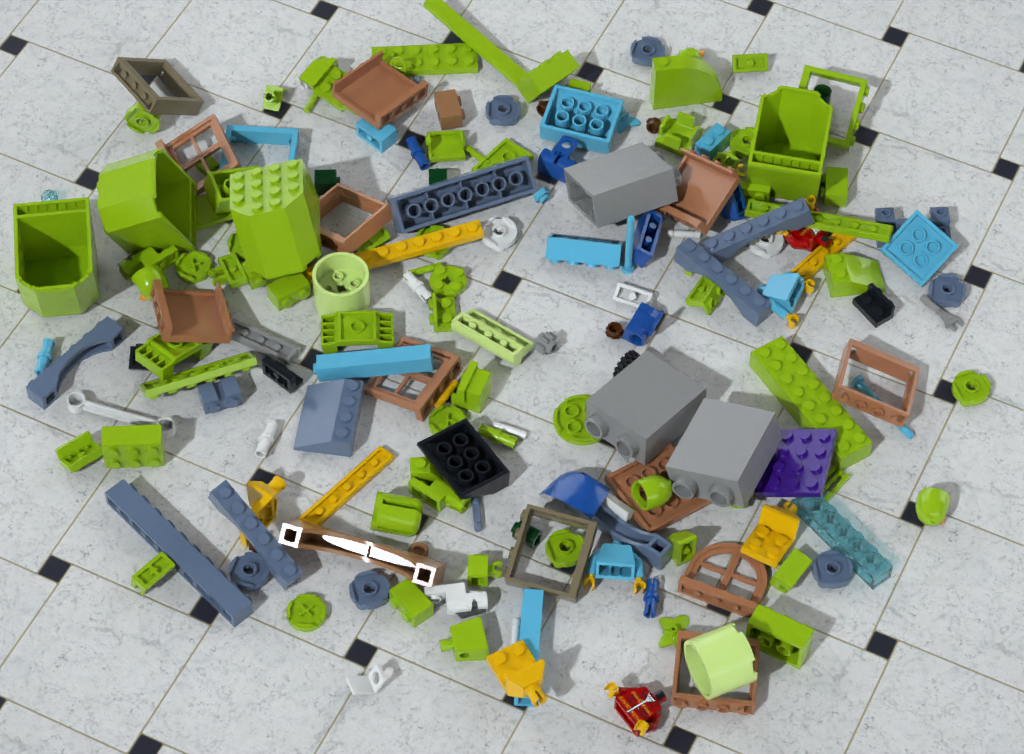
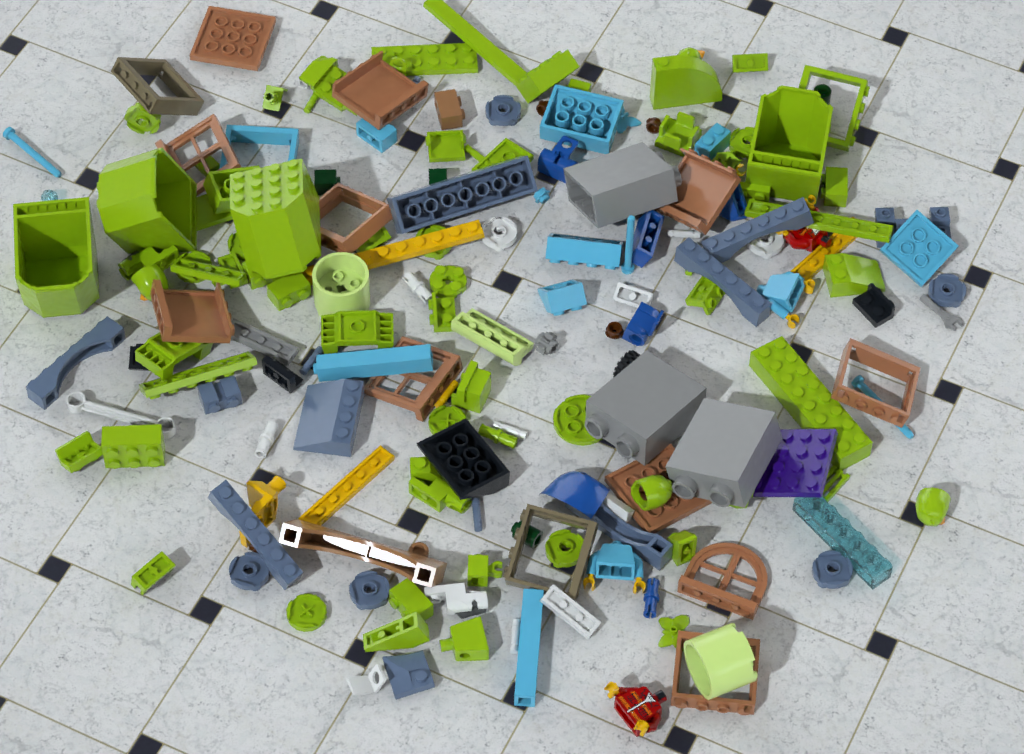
medium azure pin [34,338,55,376] -> none
sand blue brick [105,479,253,627] -> none
lime cylinder [370,491,423,537] -> none
blue pin [405,136,431,170] -> none
lime wheel [408,262,442,276] -> none
yellow plate [486,640,548,707] -> none
sand blue plate [630,36,665,68] -> none
yellow plate [740,501,800,569] -> none
lime brick [745,604,814,670] -> none
lime hinge [768,548,813,594] -> none
lime plate [951,370,991,407] -> none
none -> medium azure bar [3,127,61,178]
none -> lime tile [170,257,247,287]
none -> nougat plate [190,6,276,71]
none -> sand blue wheel [299,346,323,375]
none -> lime slope [363,612,430,652]
none -> sand blue plate [382,650,435,700]
none -> medium azure slope [537,279,587,316]
none -> white plate [540,584,601,639]

